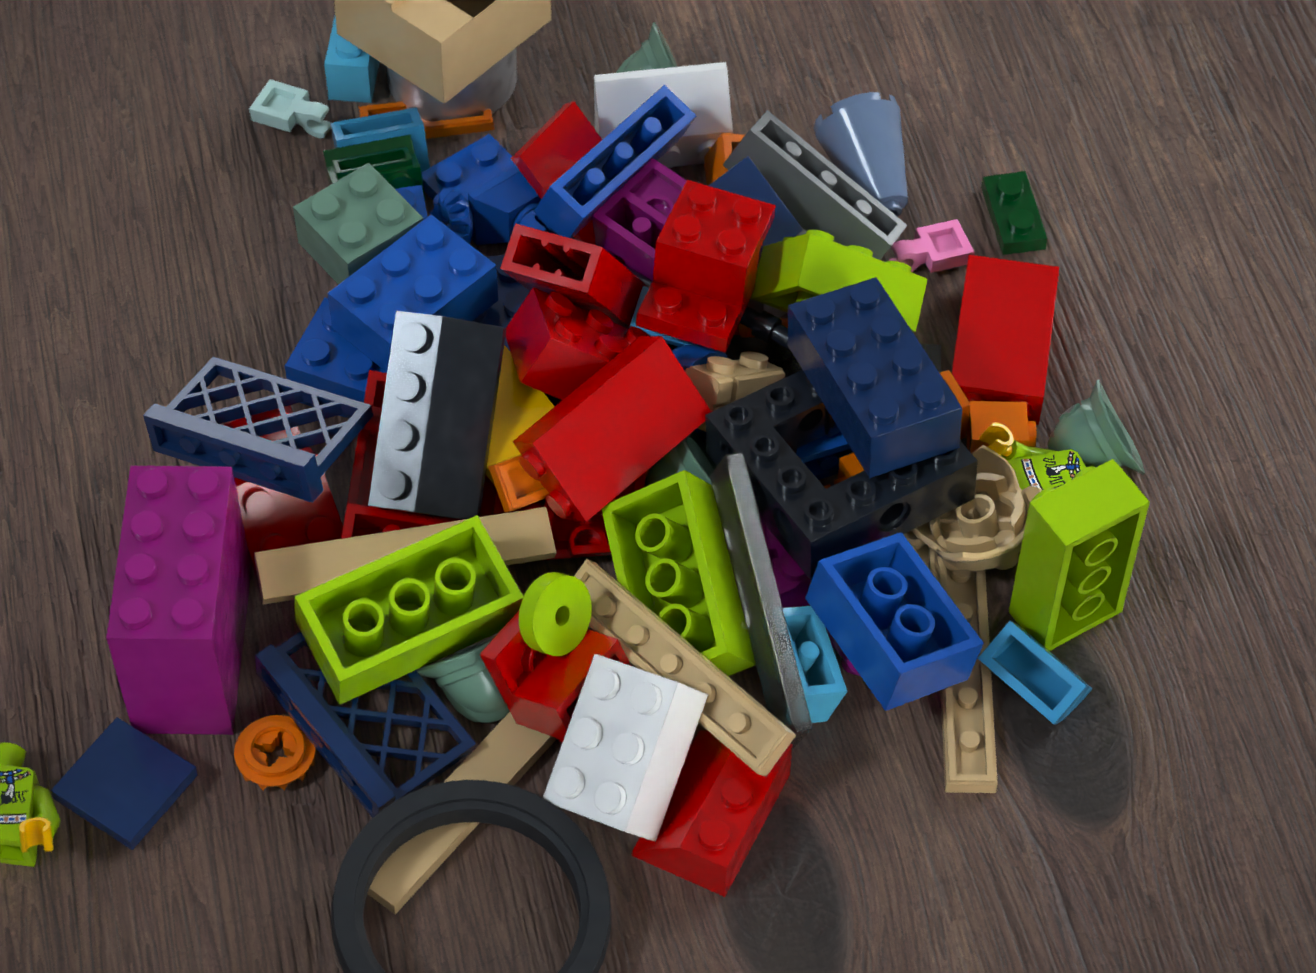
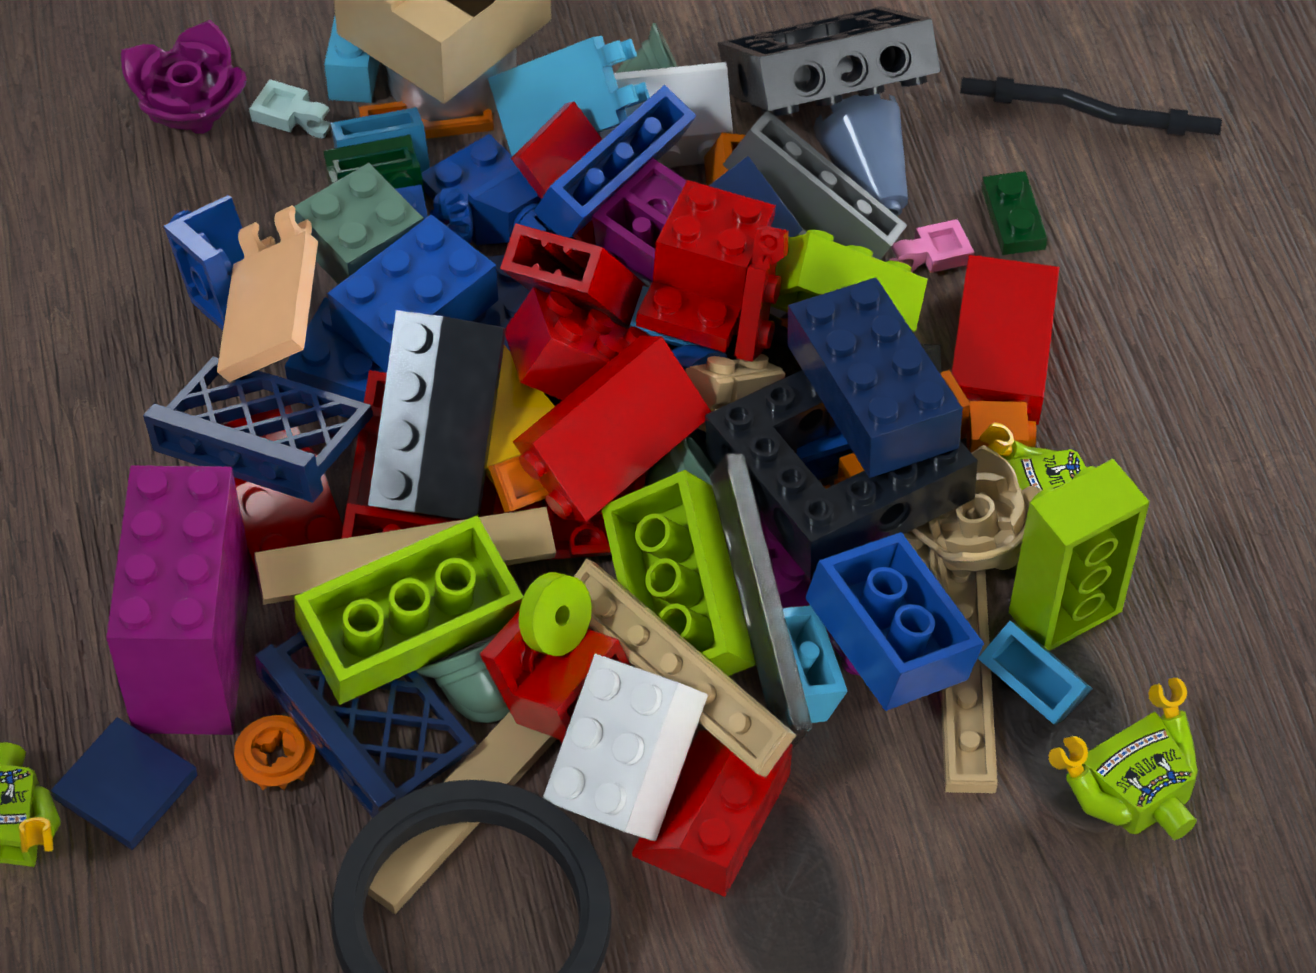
sand green piece [1048,380,1145,475] -> none
none -> magenta brick [121,20,247,134]
none -> blue plate [164,195,244,331]
none -> light nougat tile [217,205,318,382]
none -> medium azure tile [488,36,650,156]
none -> black brick [717,6,941,116]
none -> red hinge [735,225,788,362]
none -> black bar [960,76,1222,136]
none -> lime torso [1049,678,1198,840]

